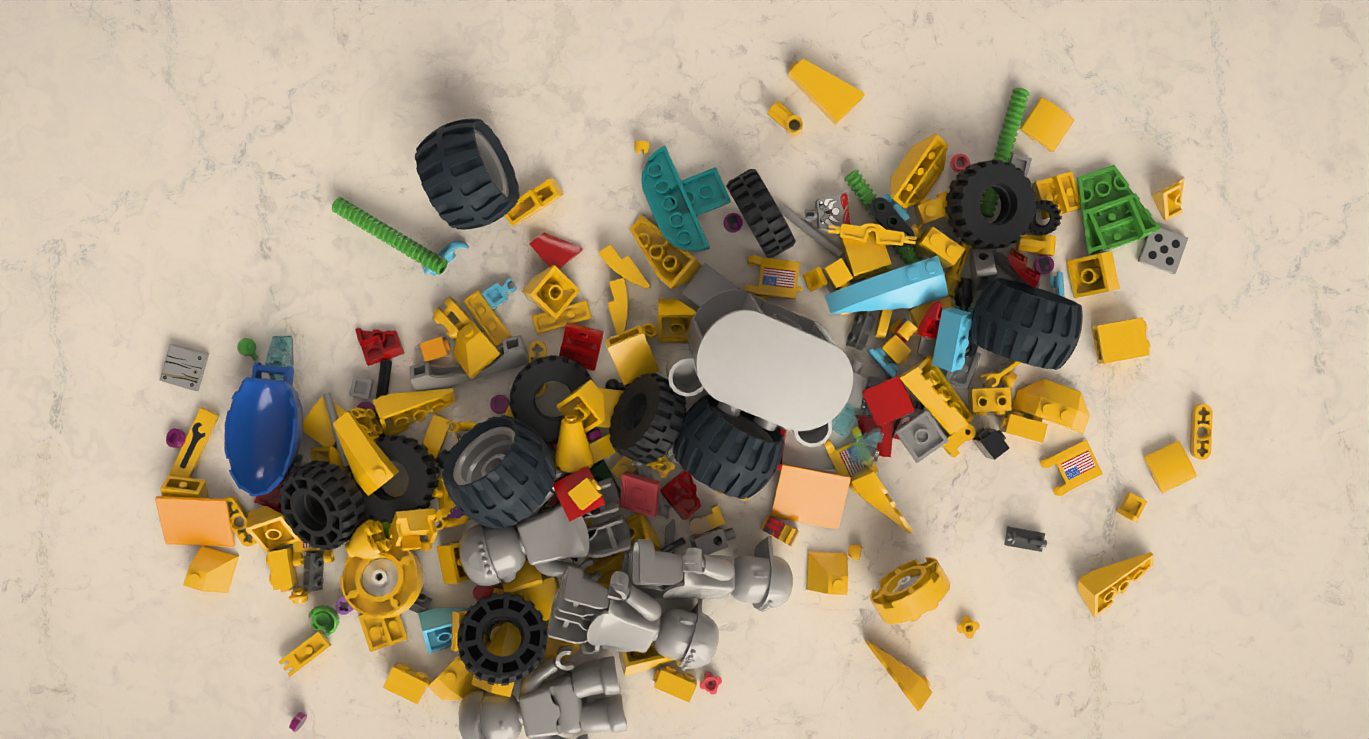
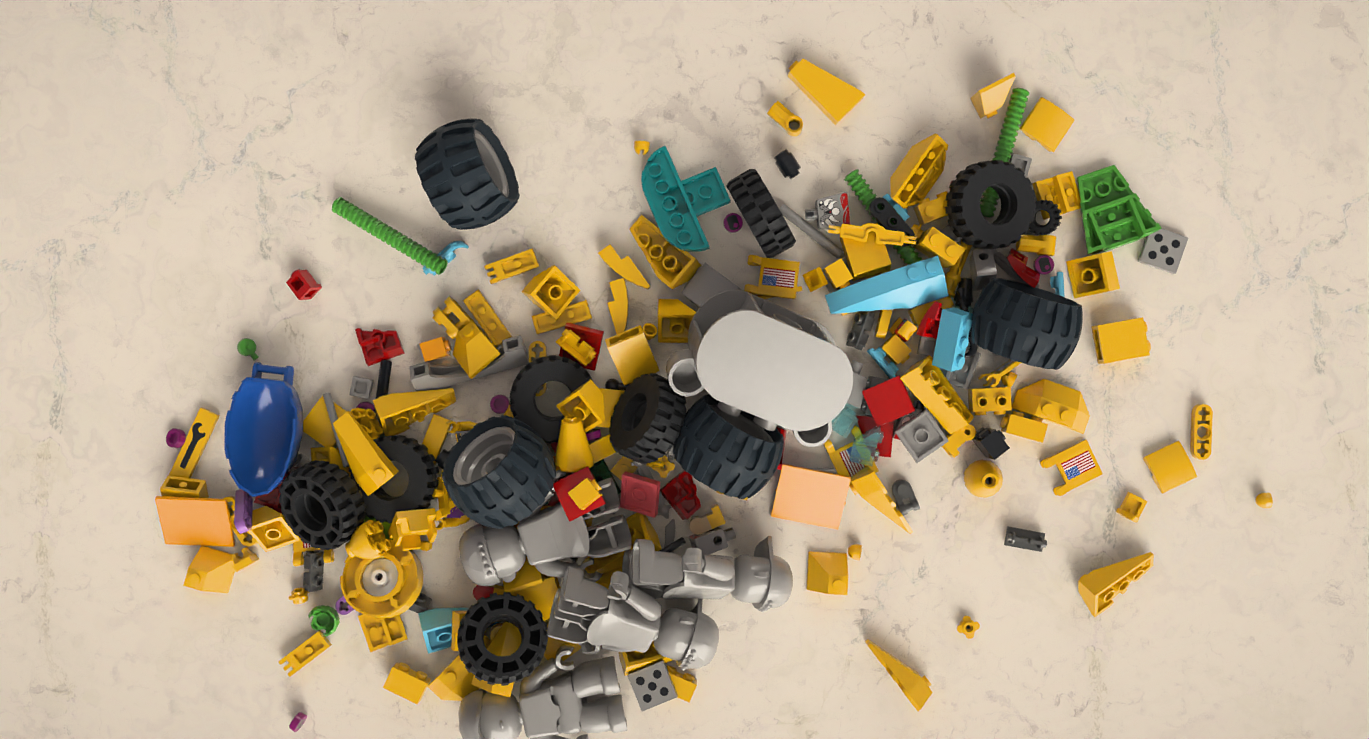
light grey tile [159,344,209,391] -> none
clear light blue slope [265,336,294,379] -> none
yellow brick [266,546,298,592] -> none
yellow brick [436,541,470,584] -> none
medium azure plate [482,279,517,310] -> none
yellow slope [505,178,564,227] -> none
red slope [529,232,583,270] -> none
coral plate [700,672,722,694] -> none
leg [760,515,799,547] -> none
yellow piece [870,557,951,625] -> none
coral plate [950,154,970,173] -> none
yellow slope [1151,177,1185,221] -> none
none -> yellow tile [231,547,259,572]
none -> medium lavender beam [234,489,253,534]
none -> red brick [286,269,322,300]
none -> yellow hinge [484,248,540,284]
none -> yellow hinge [556,329,596,366]
none -> light grey tile [627,660,678,711]
none -> black brick [774,149,801,179]
none -> dark grey plate [892,479,920,516]
none -> yellow piece [964,459,1003,498]
none -> yellow slope [970,73,1015,119]
none -> yellow hinge [1255,493,1273,508]

